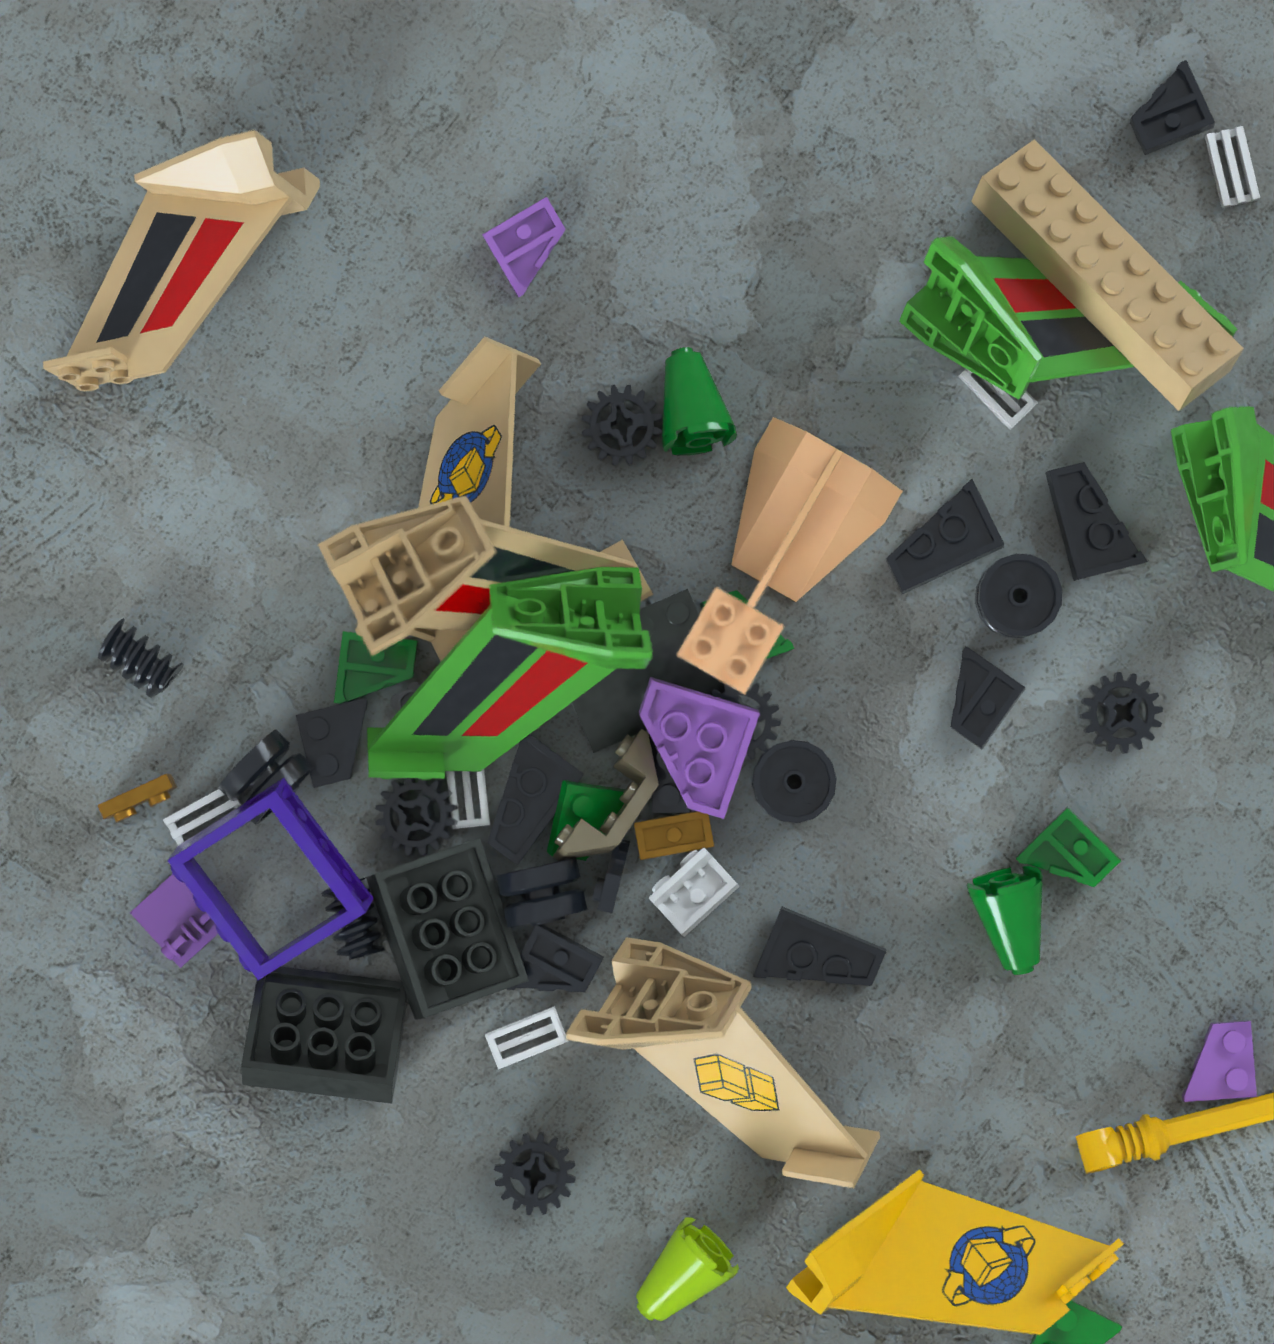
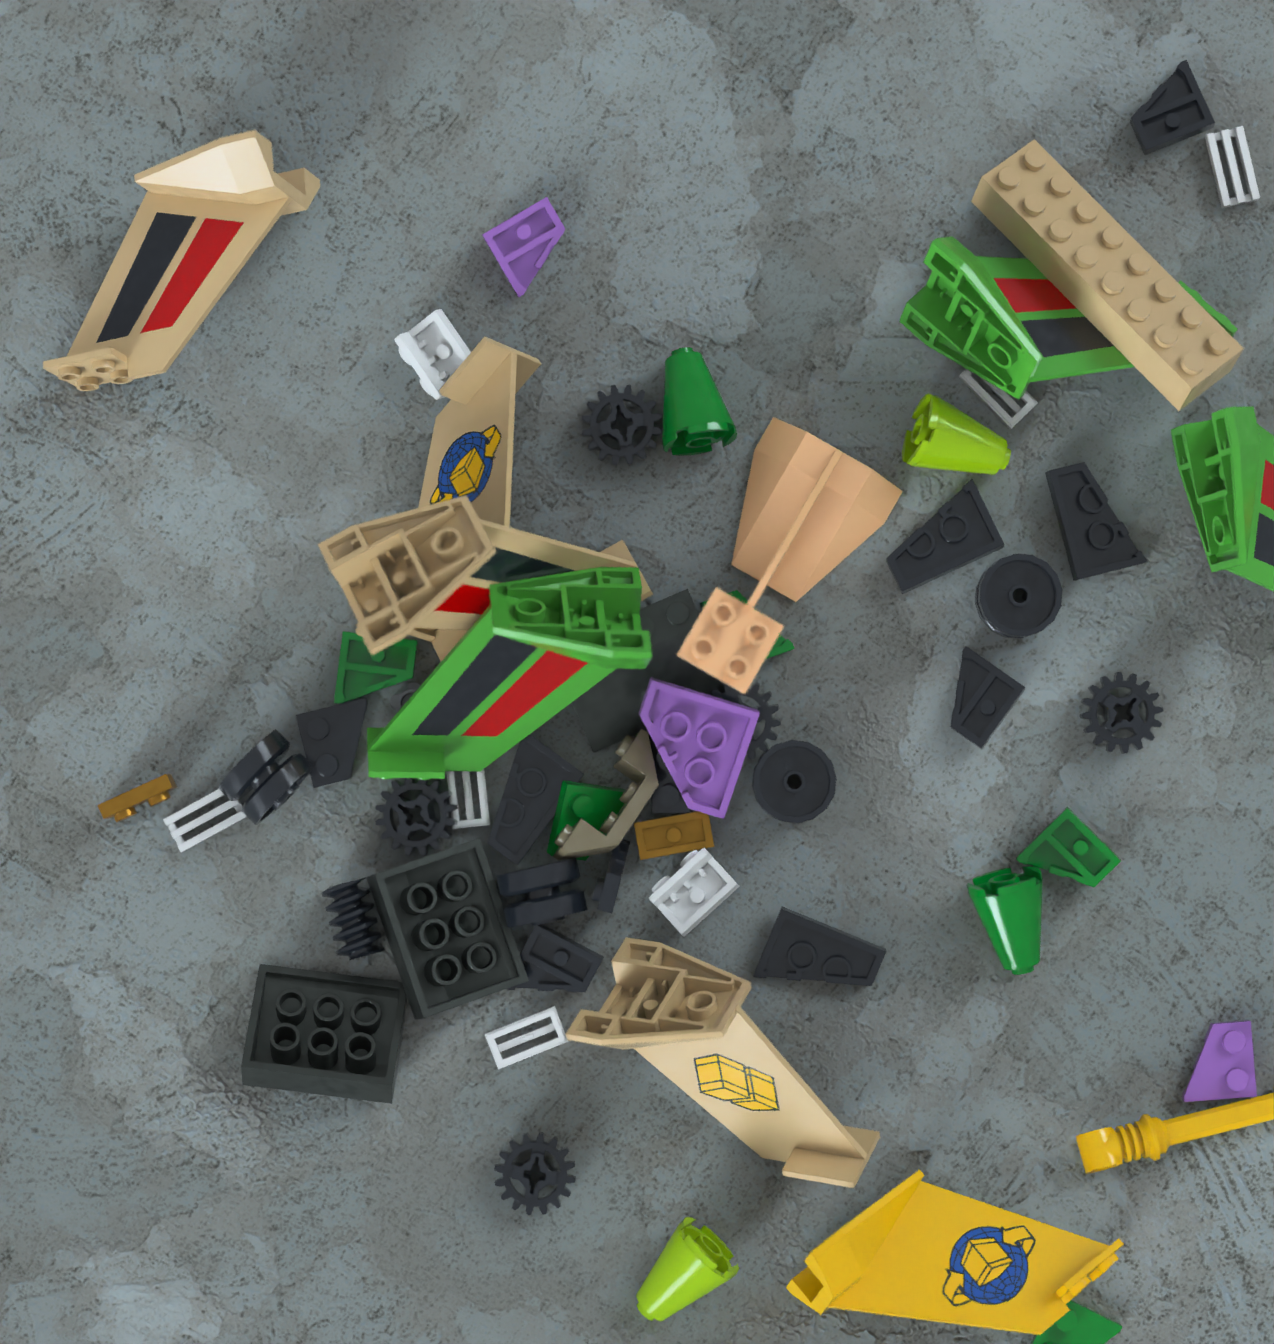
black piece [98,618,184,698] -> none
medium lavender hinge [130,874,218,968] -> none
dark purple window [167,778,374,980] -> none
none -> white bracket [394,309,471,400]
none -> lime cone [902,393,1011,475]

